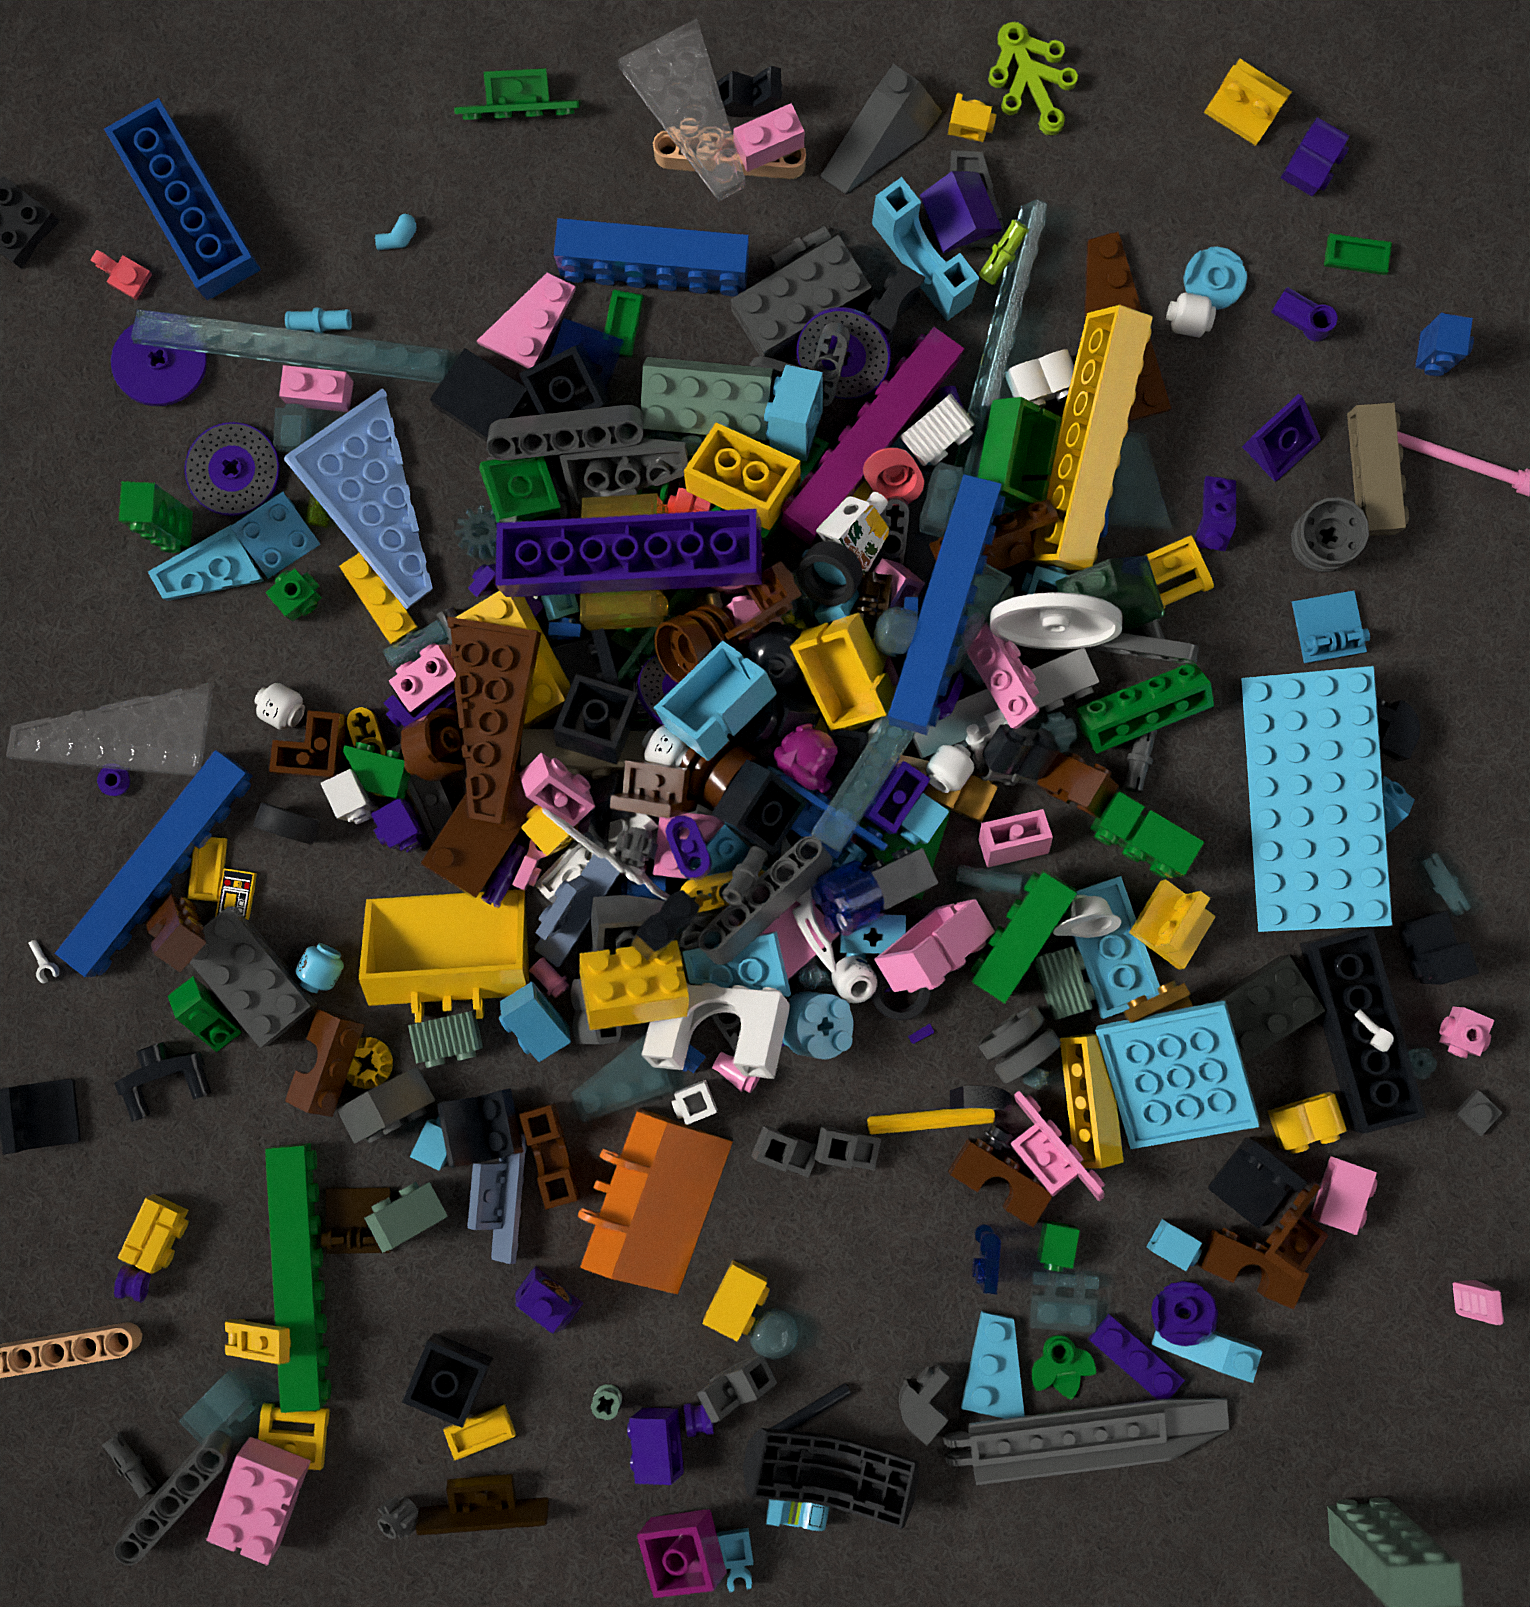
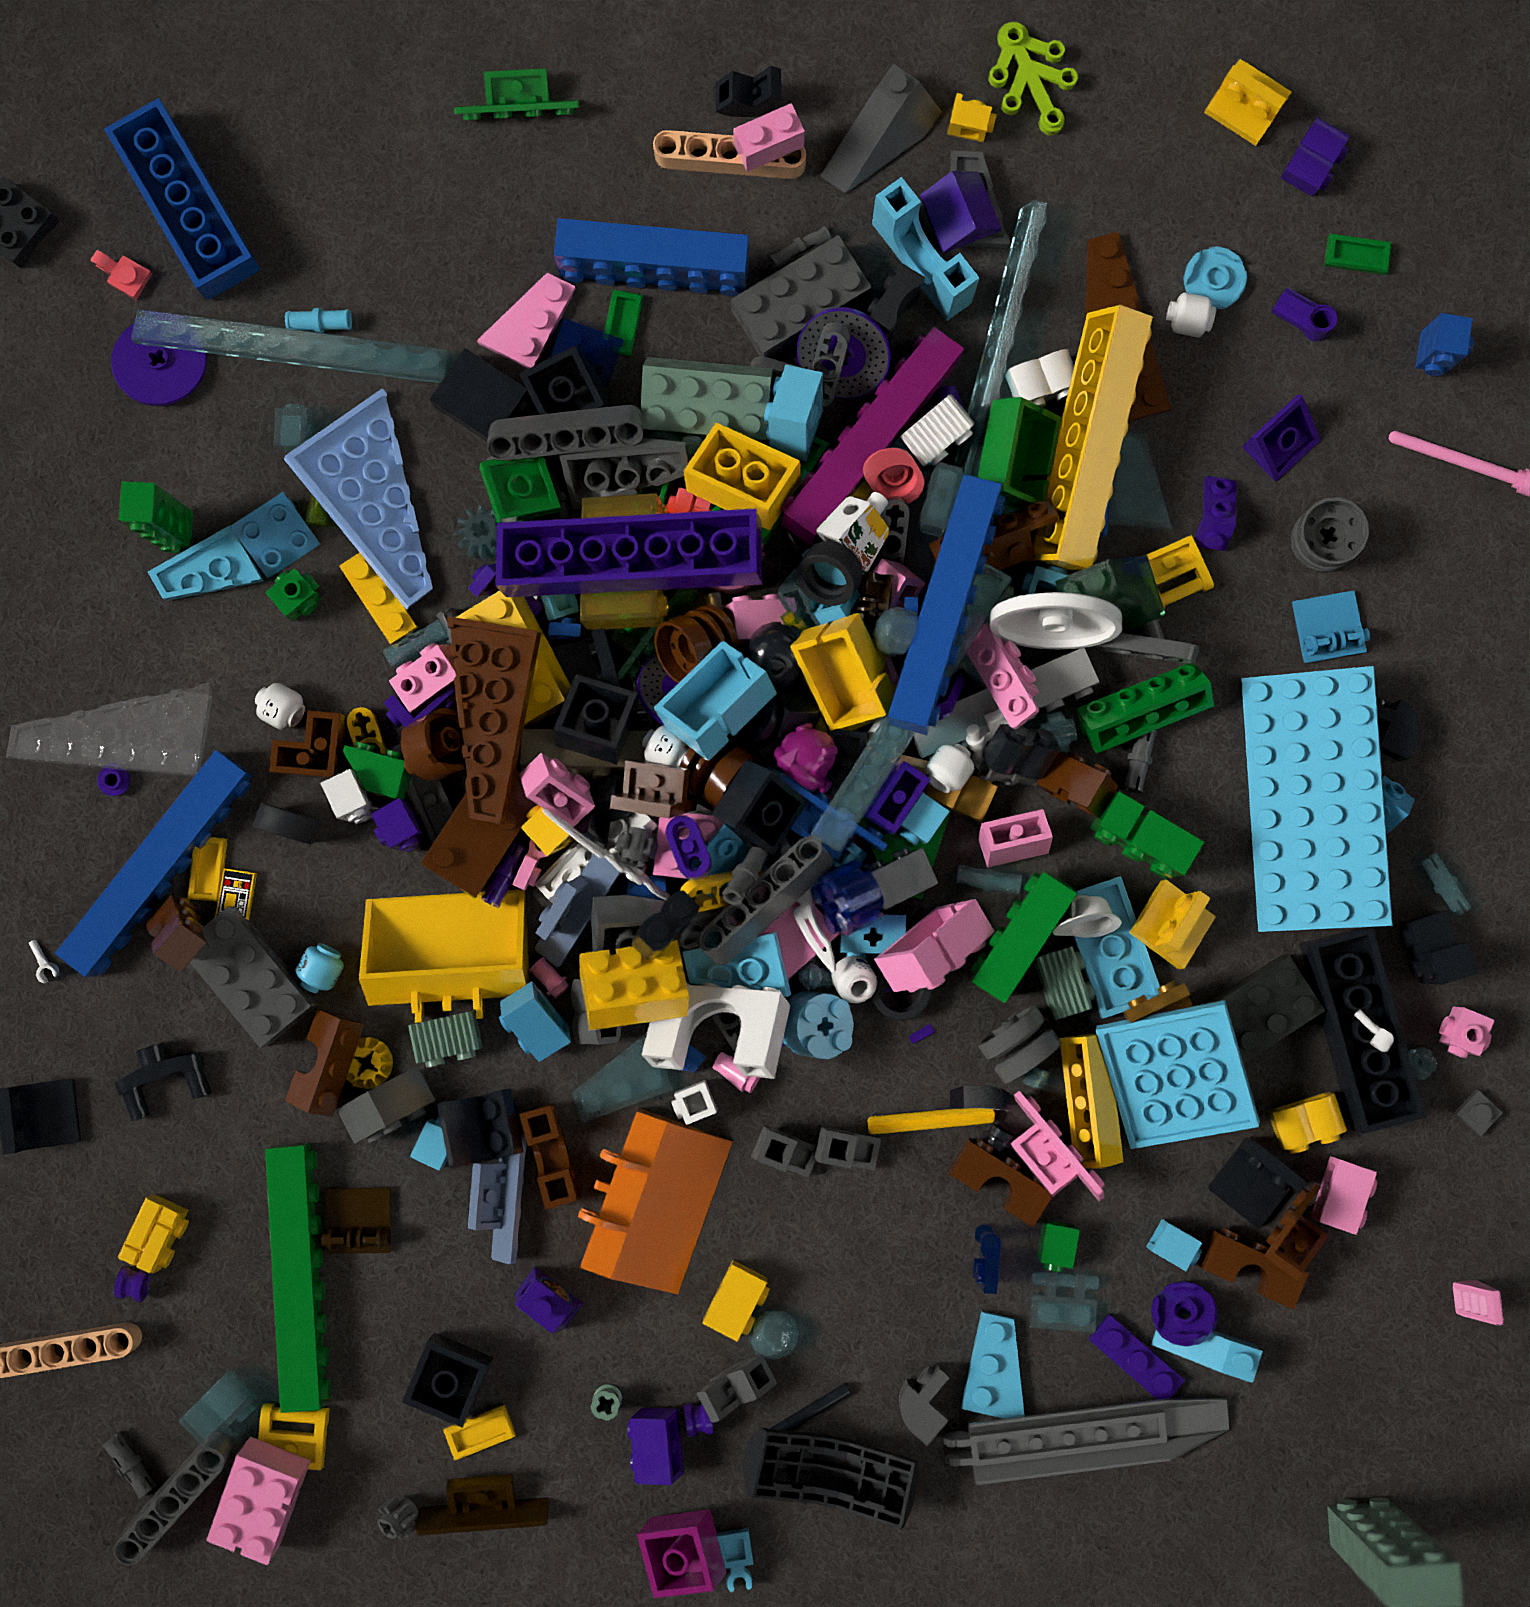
green slope [168,976,242,1052] -> none
flat silver piece [185,422,280,516] -> none
yellow plate [225,1319,291,1364] -> none
bright pink brick [279,365,353,412] -> none
sand green brick [364,1182,448,1253] -> none
medium azure arm [375,214,416,250] -> none
clear wing [618,18,746,201] -> none
reddish brown bracket [724,561,802,640] -> none
medium azure leg [766,1500,829,1531] -> none
lime pin [978,219,1030,285] -> none
green plate [1032,1334,1096,1400] -> none
dark tan brick [1347,403,1409,536] -> none

